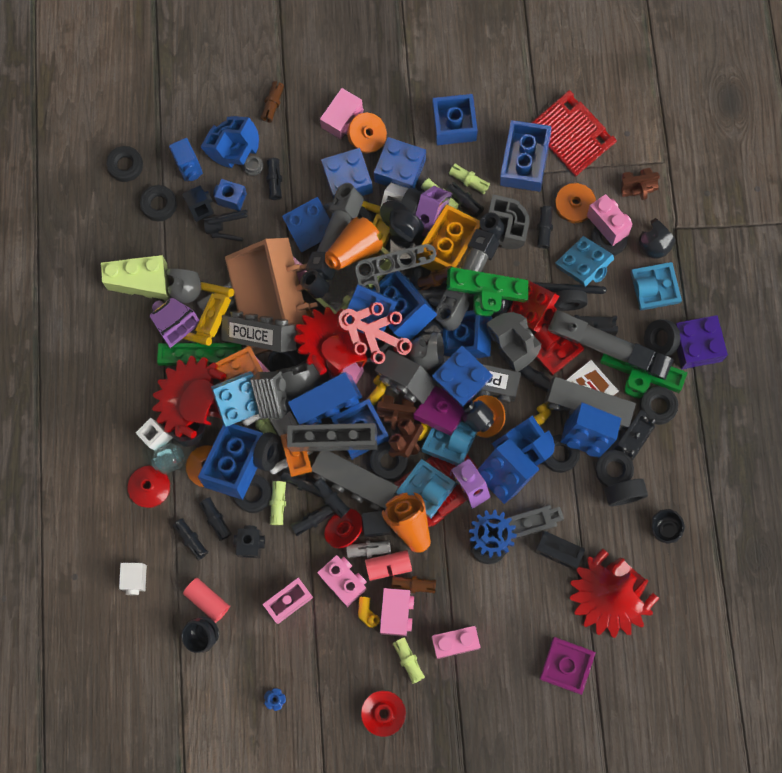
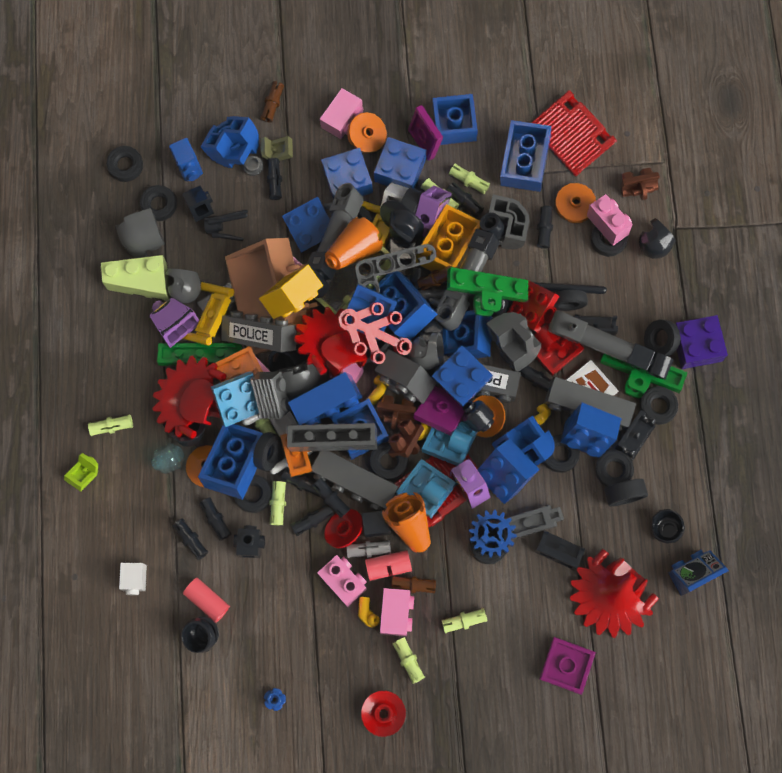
red dish [128,466,170,508] -> none
white brick [136,418,173,452] -> none
blue brick [213,179,247,211] -> none
bright pink brick [263,577,313,624] -> none
bright pink brick [432,626,480,659] -> none
dark azure plate [555,236,614,287] -> none
dark azure plate [631,262,682,311] -> none
none -> lime bracket [64,453,98,492]
none -> yellowish green pin [88,415,133,436]
none -> dark grey brick [115,208,165,258]
none -> yellow brick [259,265,323,319]
none -> olive bracket [260,136,293,161]
none -> magenta plate [408,105,443,161]
none -> yellowish green pin [441,608,487,634]
none -> slope [668,550,728,596]

